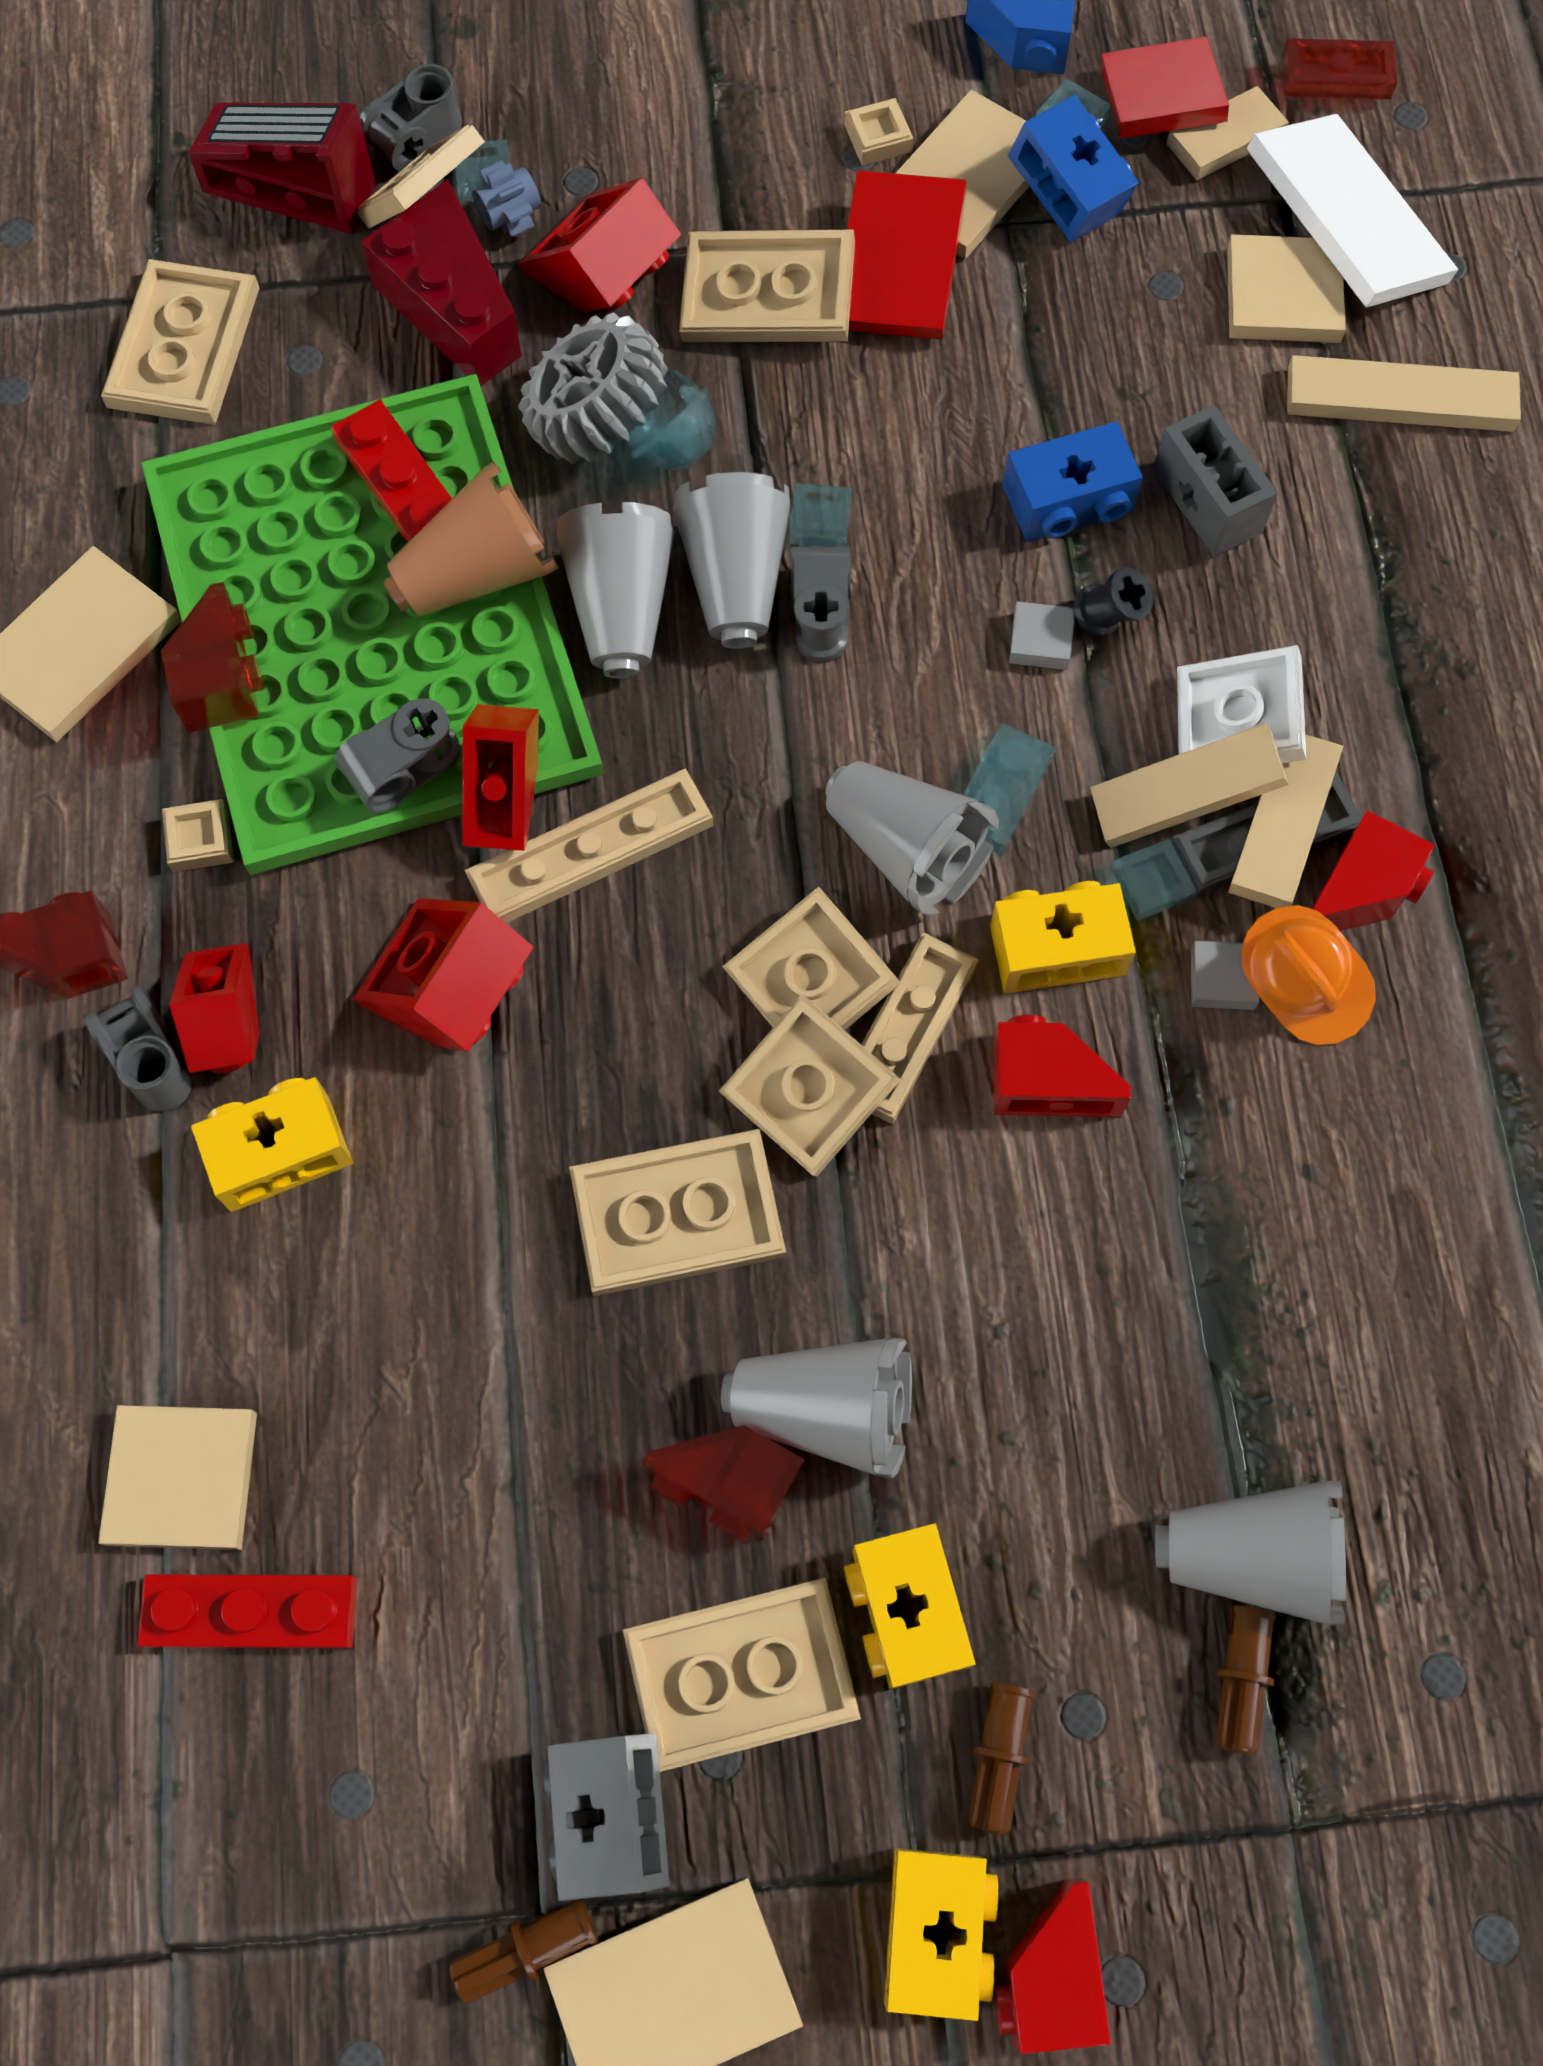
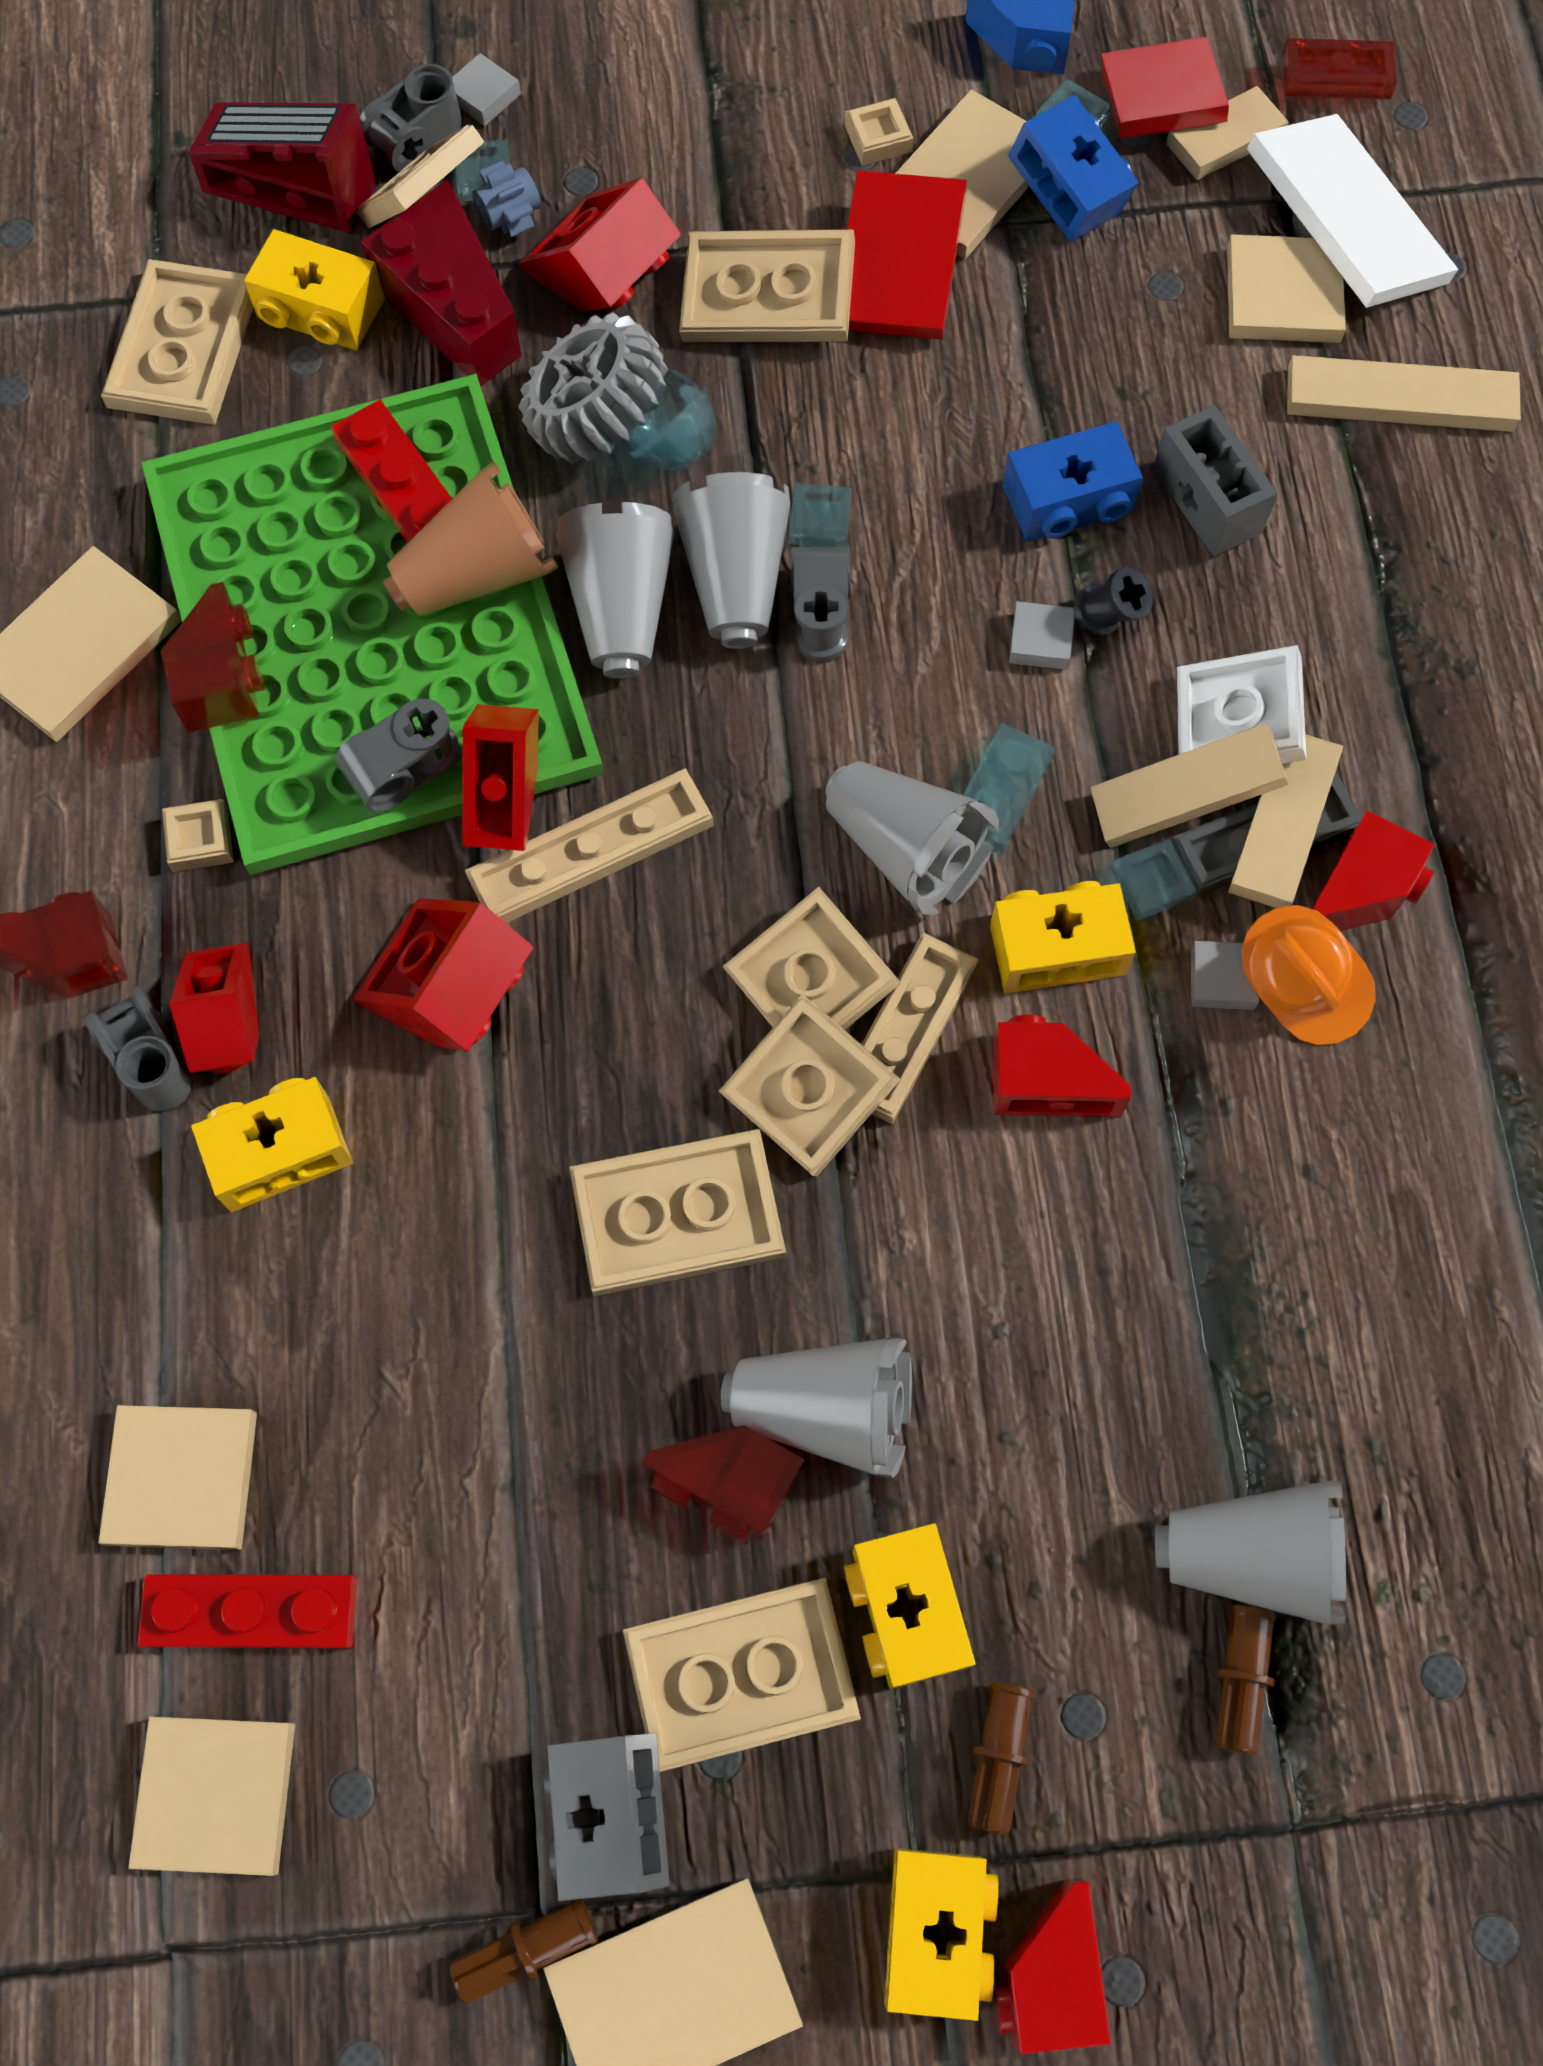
none -> tan tile [128,1717,295,1876]
none -> yellow brick [244,229,385,350]
none -> light grey tile [452,53,521,126]

